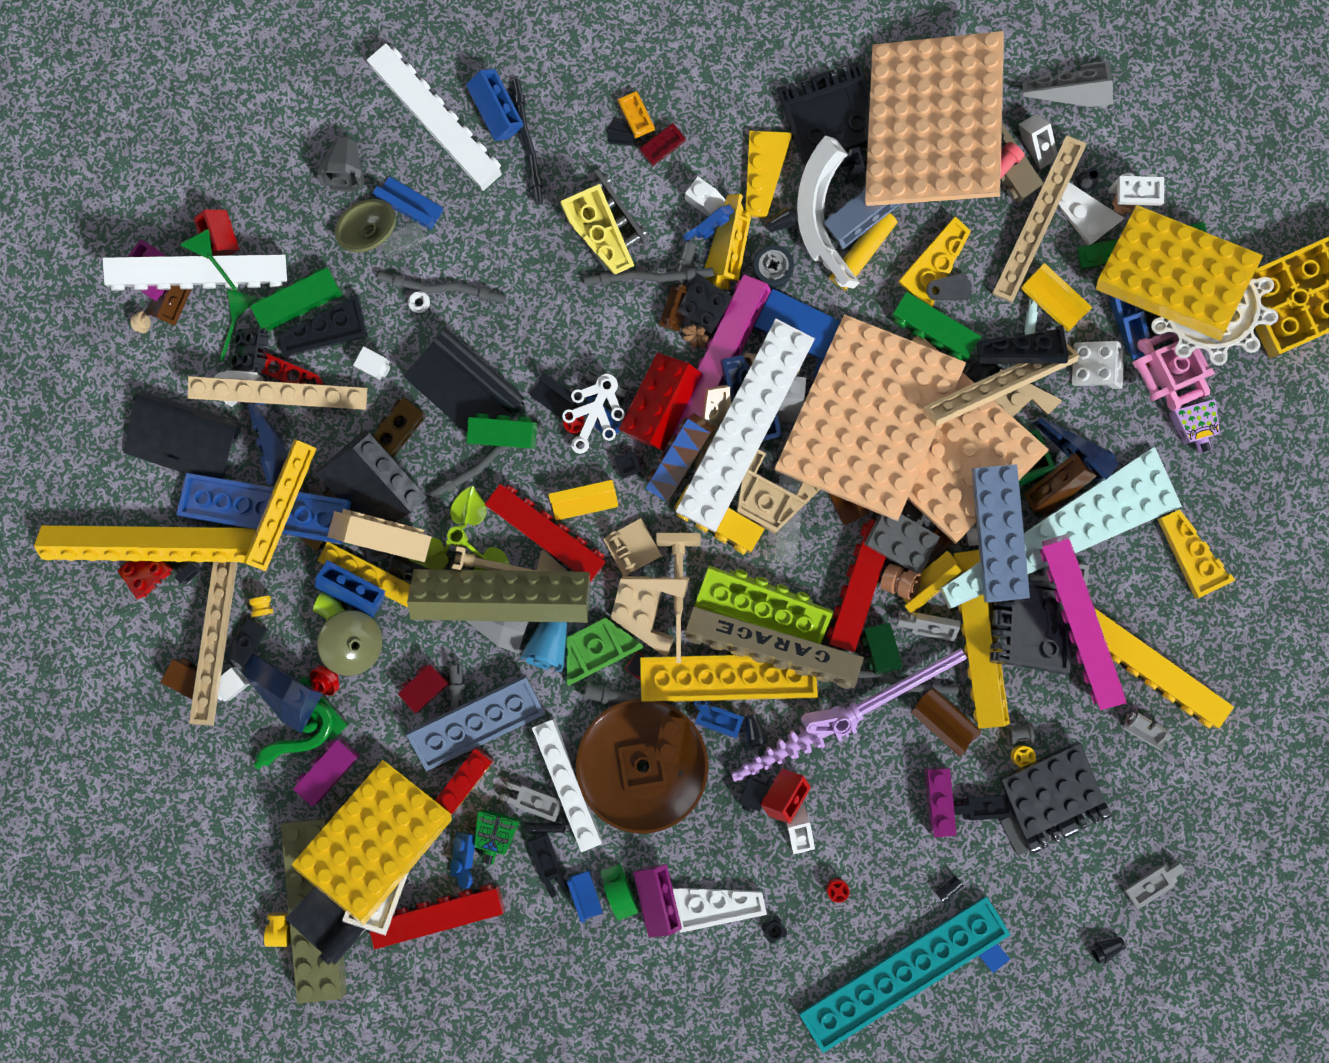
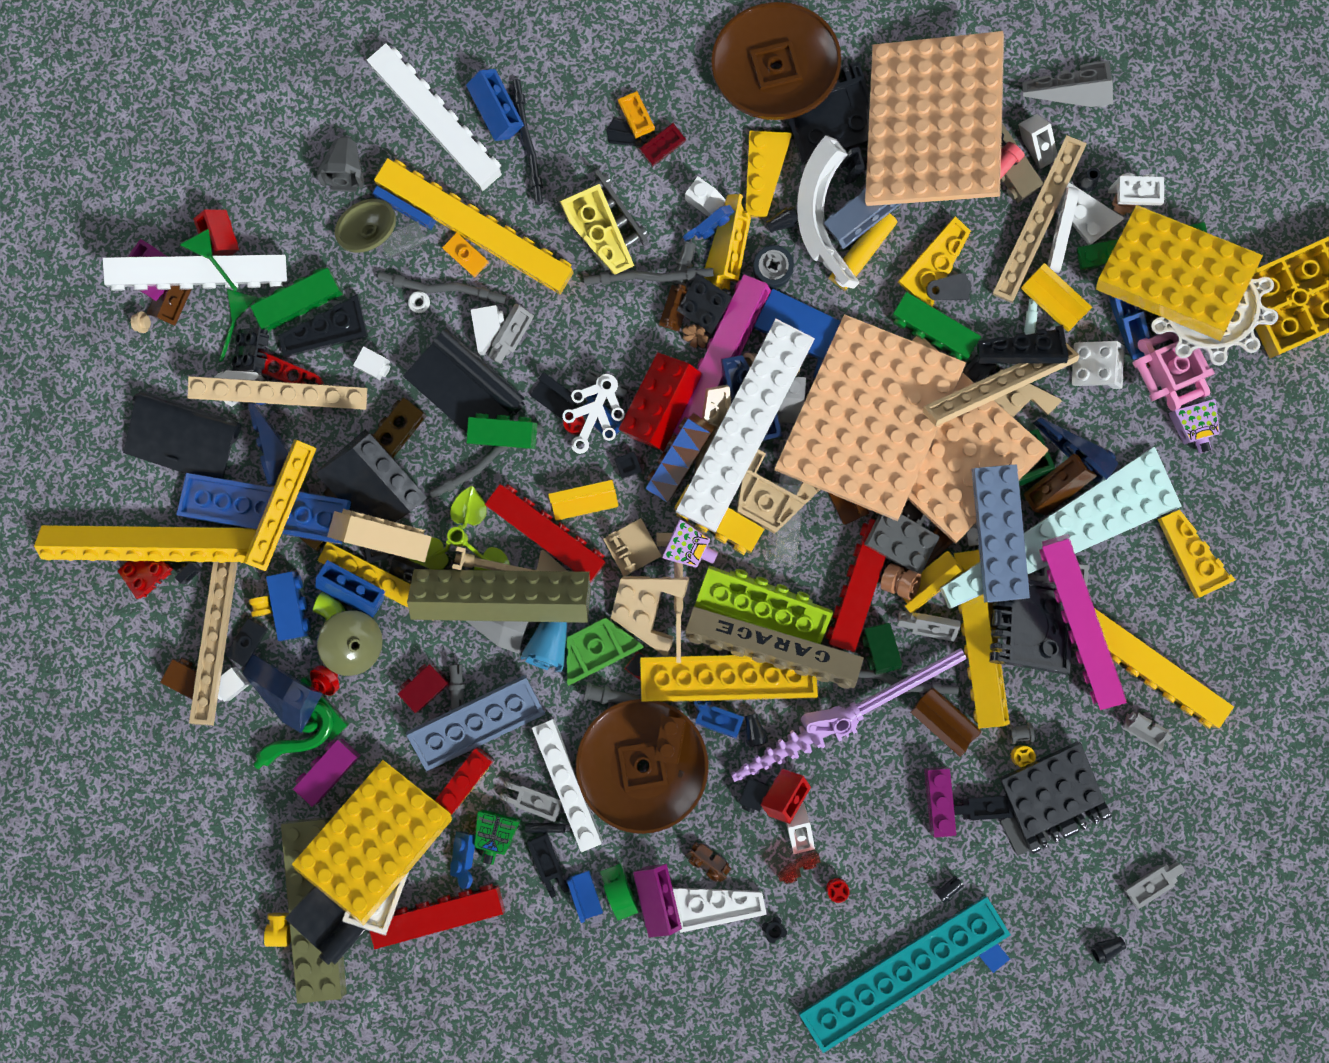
none -> blue brick [266,571,311,641]
none -> yellow brick [374,158,573,295]
none -> light orange plate [442,232,489,278]
none -> white slope [471,305,505,356]
none -> light grey hinge [488,304,534,364]
none -> lavender torso [662,517,718,567]
none -> reddish brown hinge [685,842,731,882]
none -> reddish brown dish [712,2,841,120]
none -> clear red slope [777,851,821,884]
none -> white beam [1047,187,1079,273]

